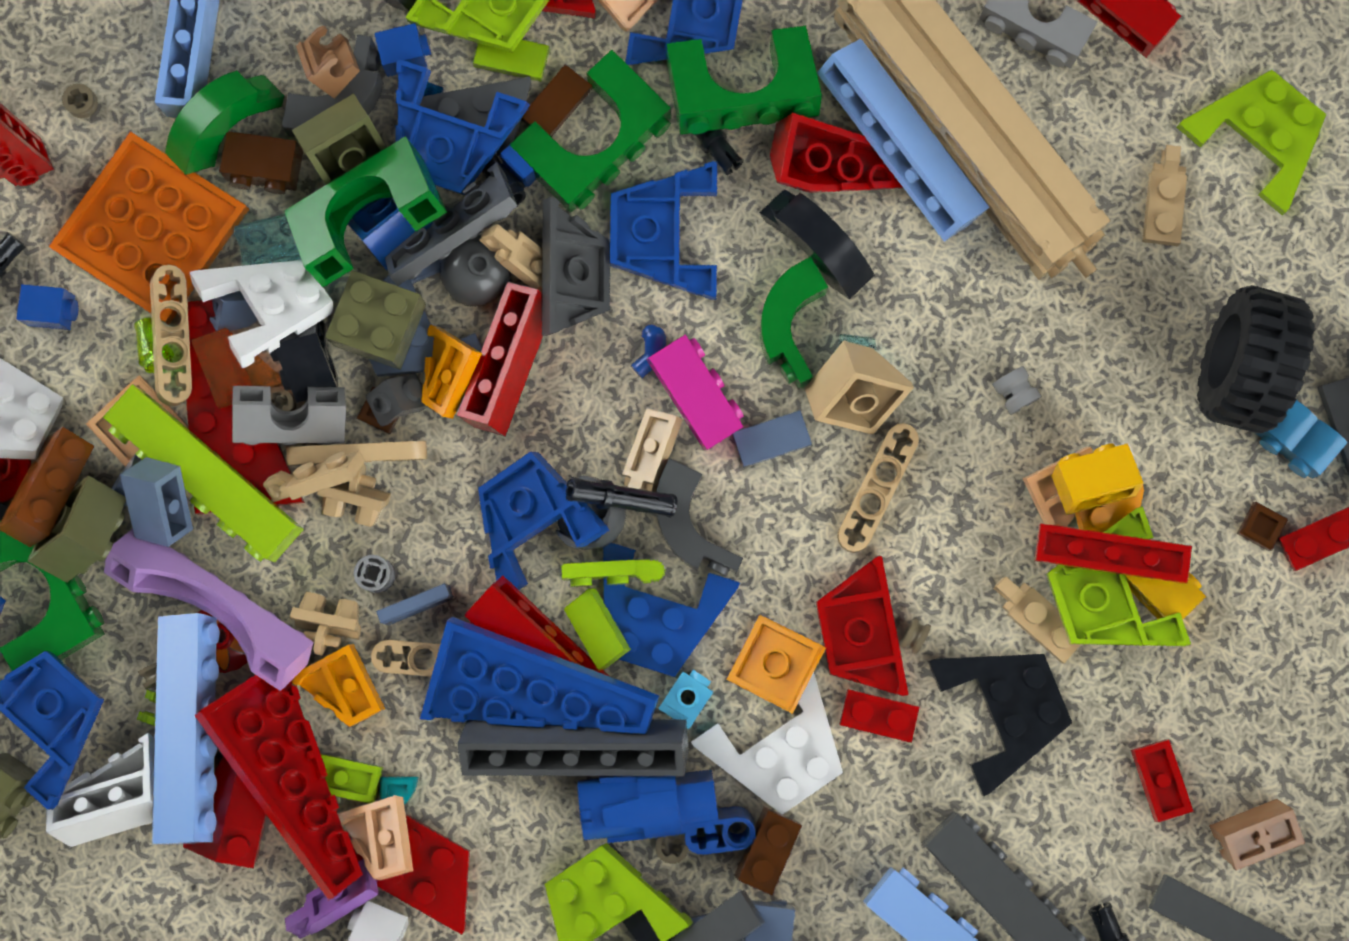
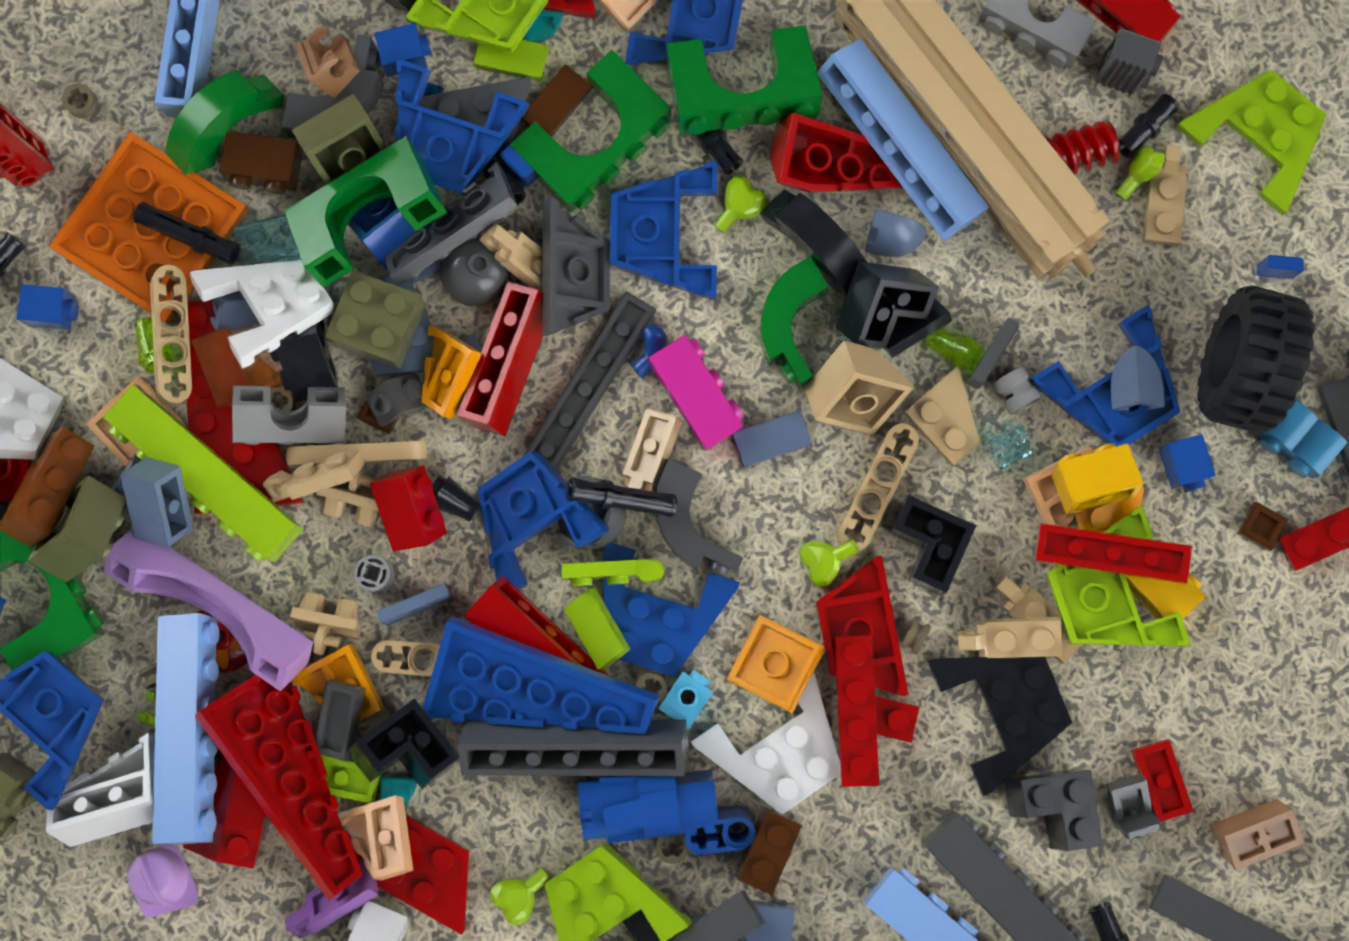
none -> lavender piece [127,844,198,919]
none -> black pin [133,202,241,265]
none -> dark grey tile [315,679,365,761]
none -> black brick [348,698,459,790]
none -> red brick [369,465,447,552]
none -> black cone [433,474,480,522]
none -> lime rock [490,868,551,925]
none -> dark grey tile [522,291,657,471]
none -> teal tile [523,10,564,43]
none -> dark tan bush [635,673,668,705]
none -> lime rock [714,176,768,234]
none -> lime rock [799,539,859,587]
none -> red plate [834,636,880,787]
none -> black brick [835,261,939,349]
none -> sand blue brick [865,209,927,257]
none -> black tile [884,299,952,358]
none -> black brick [889,495,976,596]
none -> tan wing [904,367,980,466]
none -> clear neon green cone [927,329,984,371]
none -> tan hinge [958,617,1063,658]
none -> dark grey tile [966,317,1020,390]
none -> clear light blue tile [986,421,1031,470]
none -> black brick [1004,769,1103,851]
none -> blue wing [1029,305,1180,447]
none -> red piece [1045,121,1119,175]
none -> dark grey brick [1095,28,1163,96]
none -> dark grey bracket [1106,773,1161,839]
none -> sand blue brick [1111,345,1165,411]
none -> lime rock [1115,146,1165,201]
none -> black pin [1118,94,1179,158]
none -> blue brick [1159,434,1216,493]
none -> blue tile [1257,255,1304,279]

